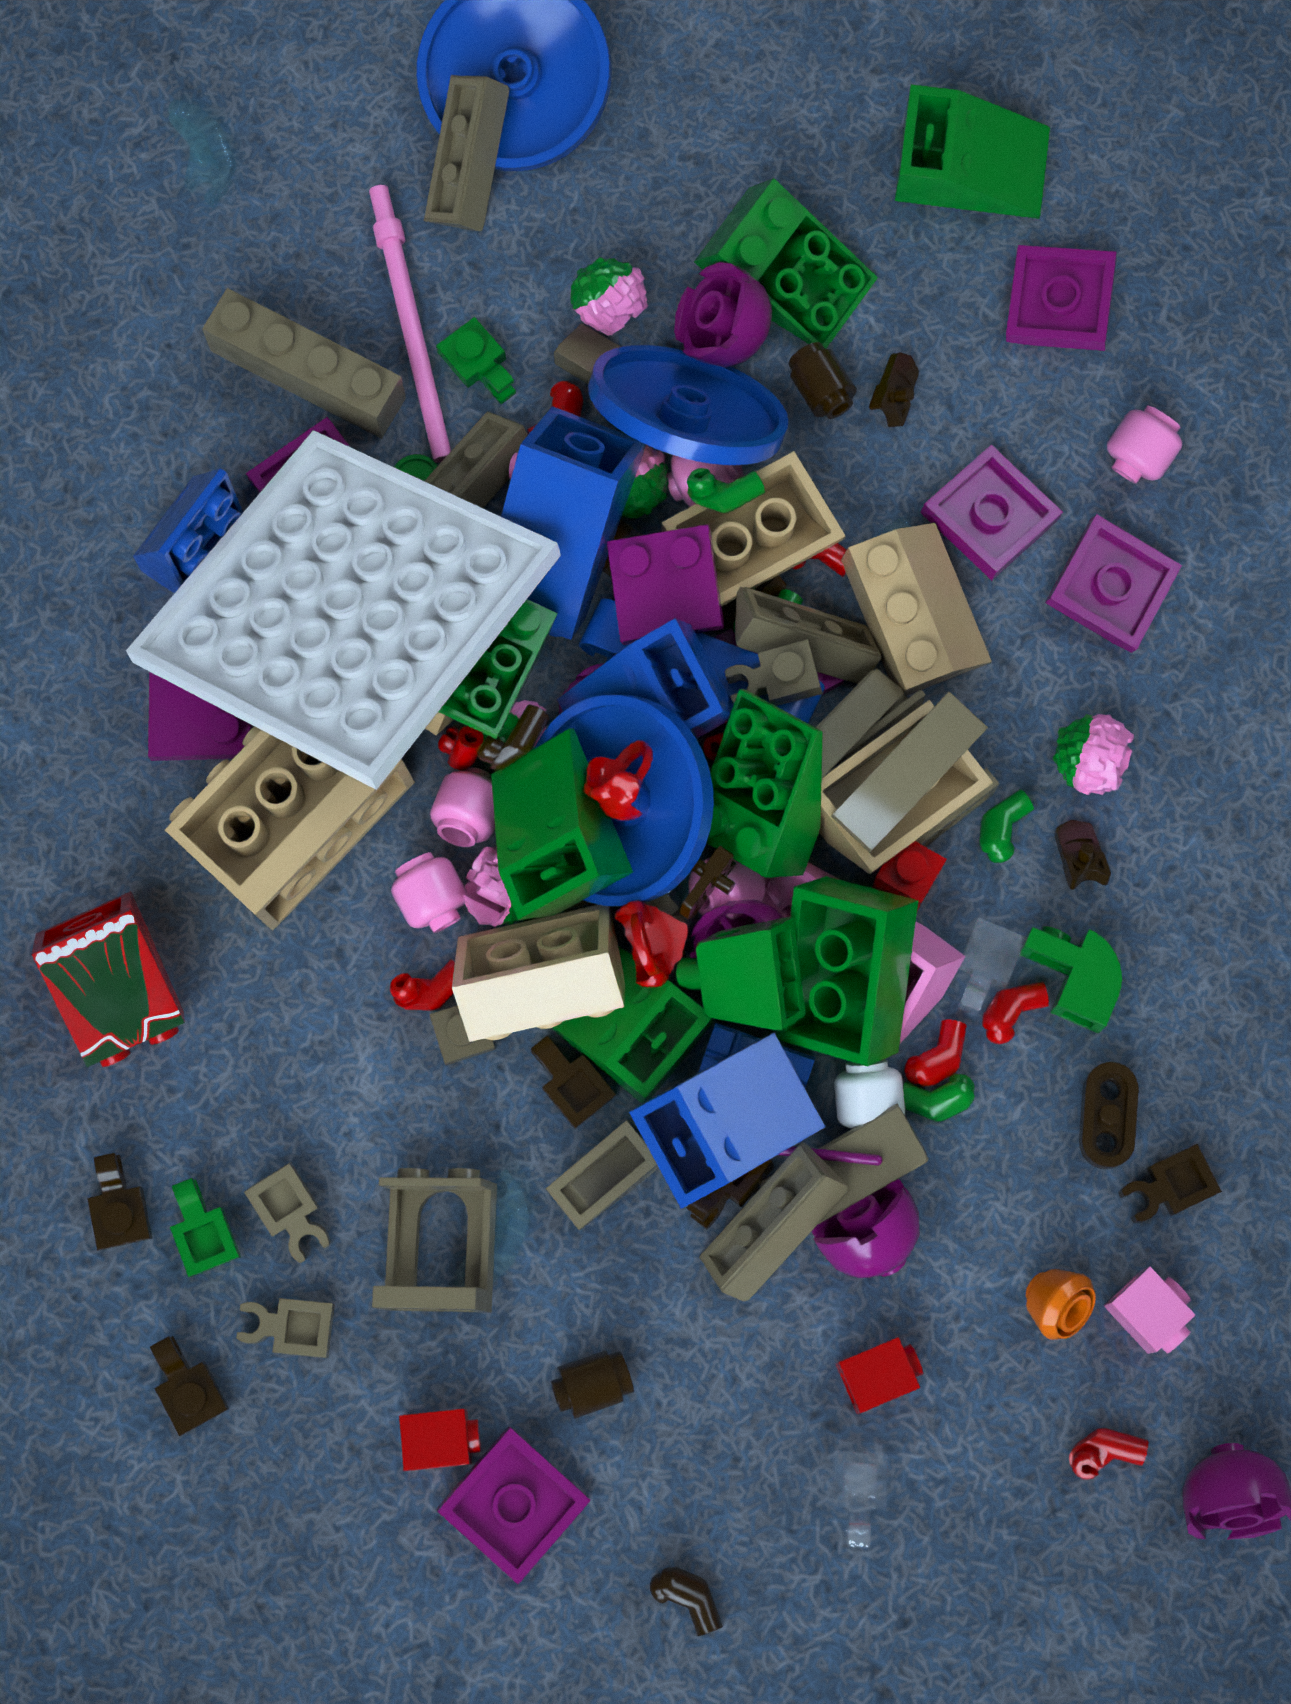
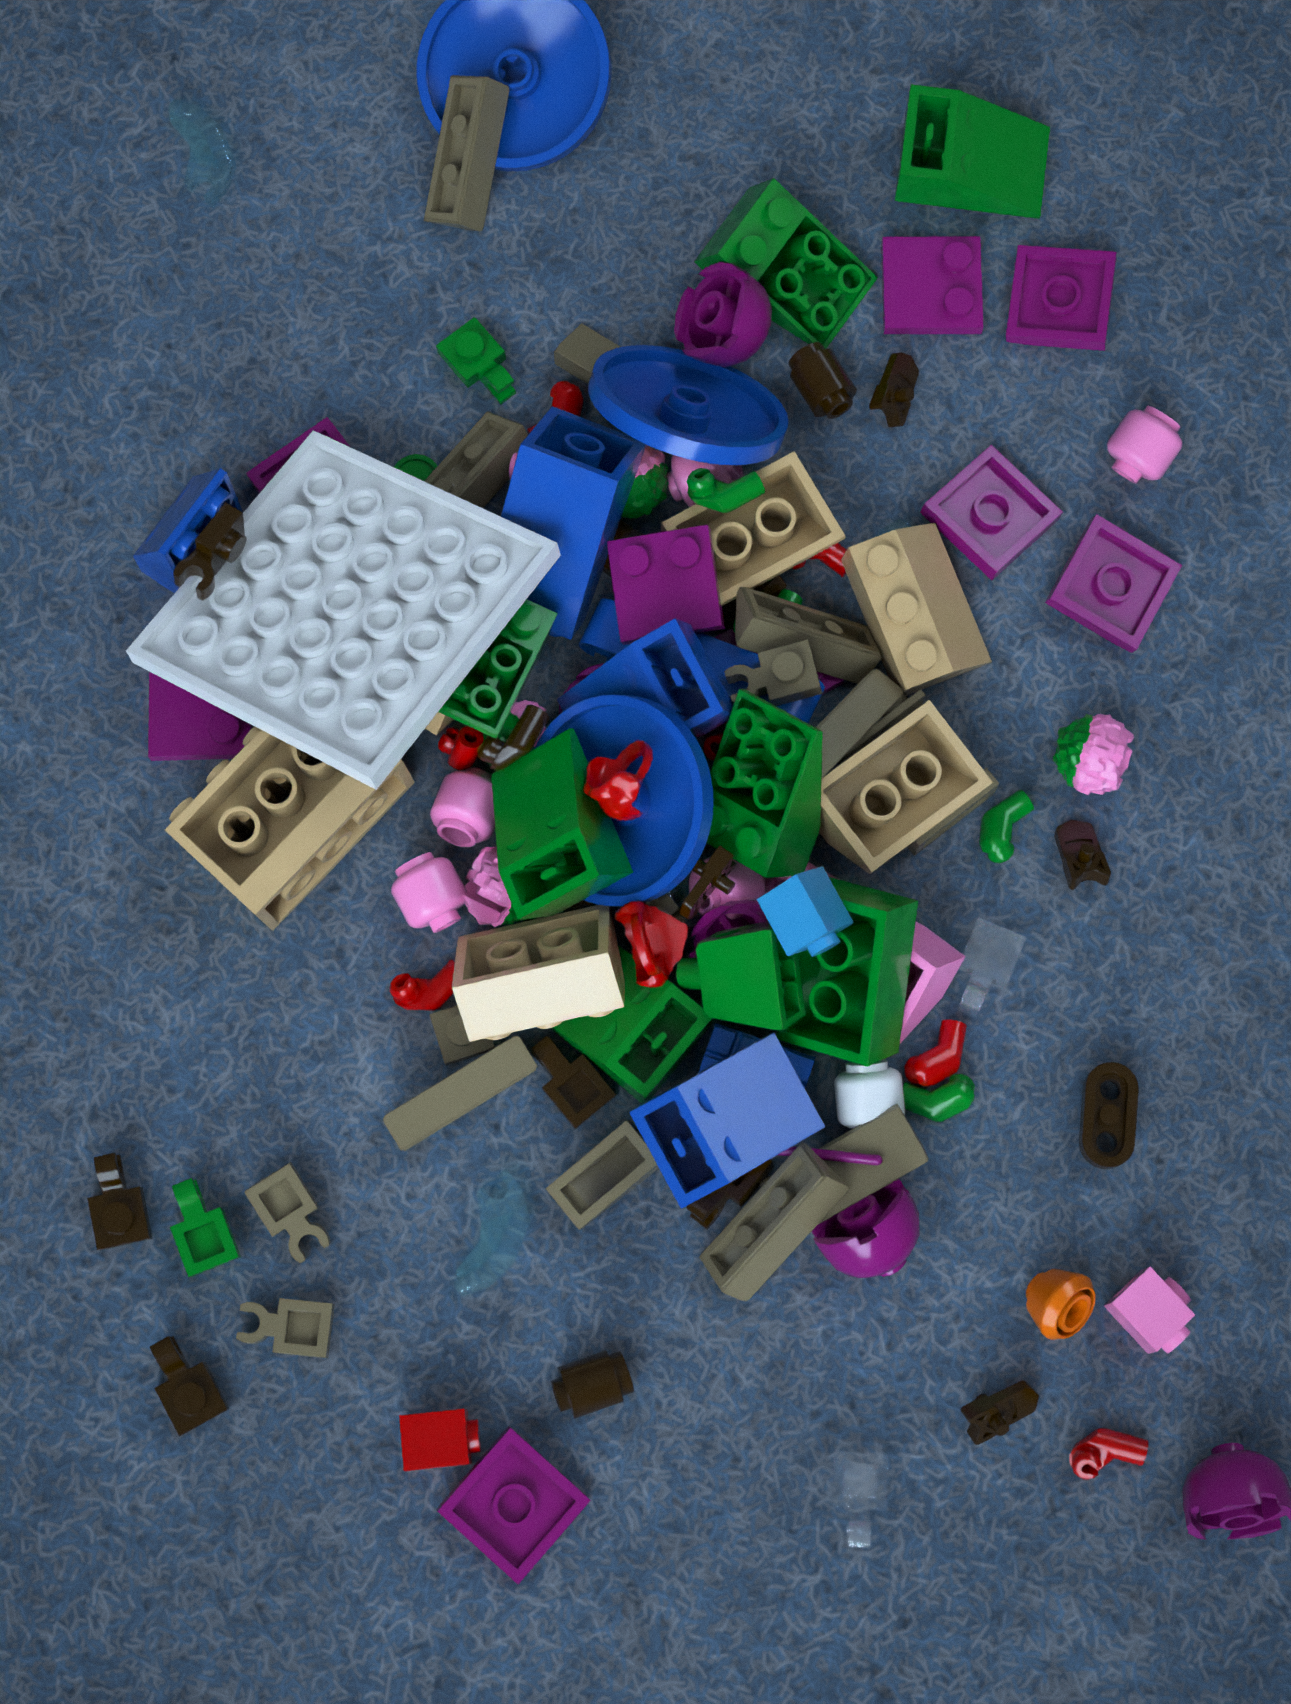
slope [31,891,185,1067] -> none
dark tan brick [202,288,406,439] -> none
bright pink bar [369,185,451,463] -> none
dark tan panel [372,1168,497,1313] -> none
piece [571,257,648,336] -> none
dark brown arm [650,1567,723,1636] -> none
dark tan slope [831,691,988,853] -> none
red brick [836,1337,924,1414] -> none
red brick [871,841,947,912] -> none
red arm [982,981,1049,1044] -> none
green brick [1018,926,1122,1034] -> none
dark brown plate [1118,1144,1222,1223] -> none
none -> dark brown plate [173,502,247,601]
none -> dark tan slope [383,1036,538,1151]
none -> dark azure brick [756,866,854,957]
none -> magenta plate [881,236,983,334]
none -> dark brown piece [960,1380,1039,1445]

